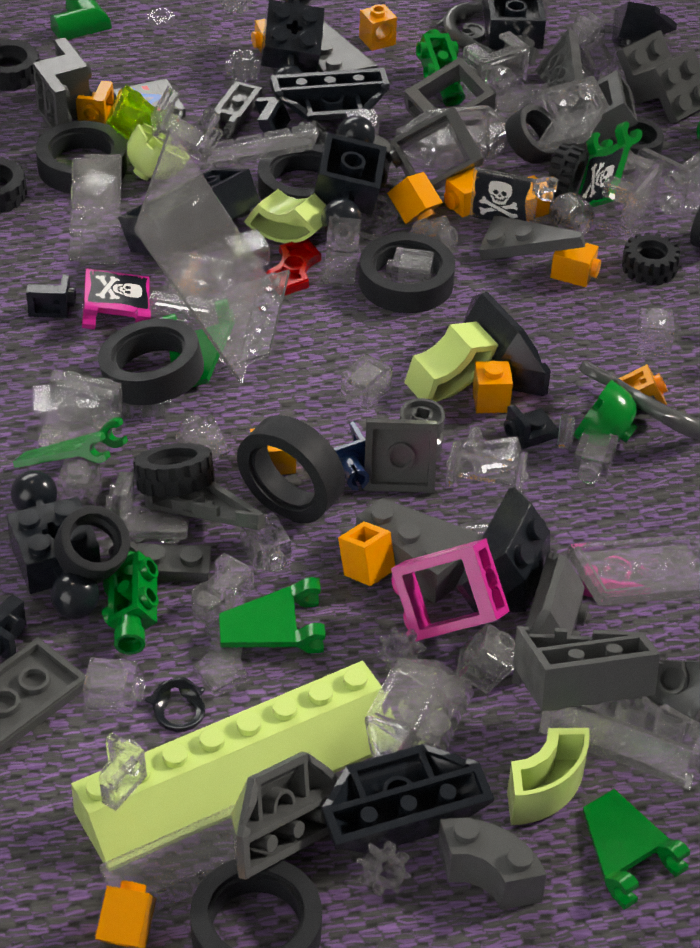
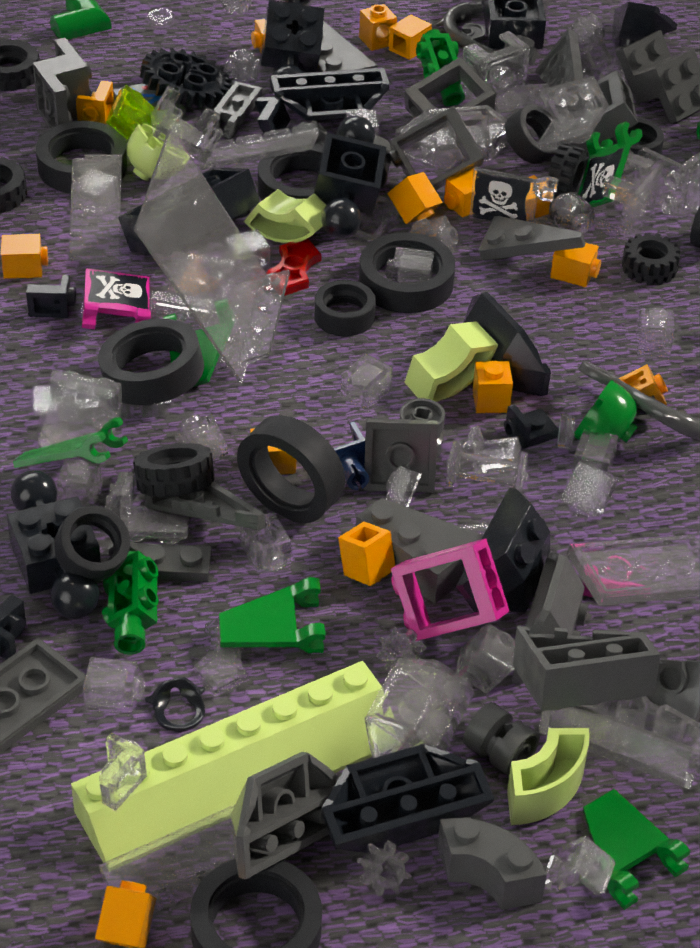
clear leg [191,553,254,627] -> none
clear slope [323,216,361,287] -> none
none -> light orange brick [1,234,48,279]
none -> black gear [140,48,232,109]
none -> black tyre [314,280,376,336]
none -> clear bracket [385,466,422,509]
none -> light orange brick [389,14,432,60]
none -> dark grey wheel [463,702,540,777]
none -> clear bracket [545,836,615,895]
none -> clear brick [560,461,620,520]

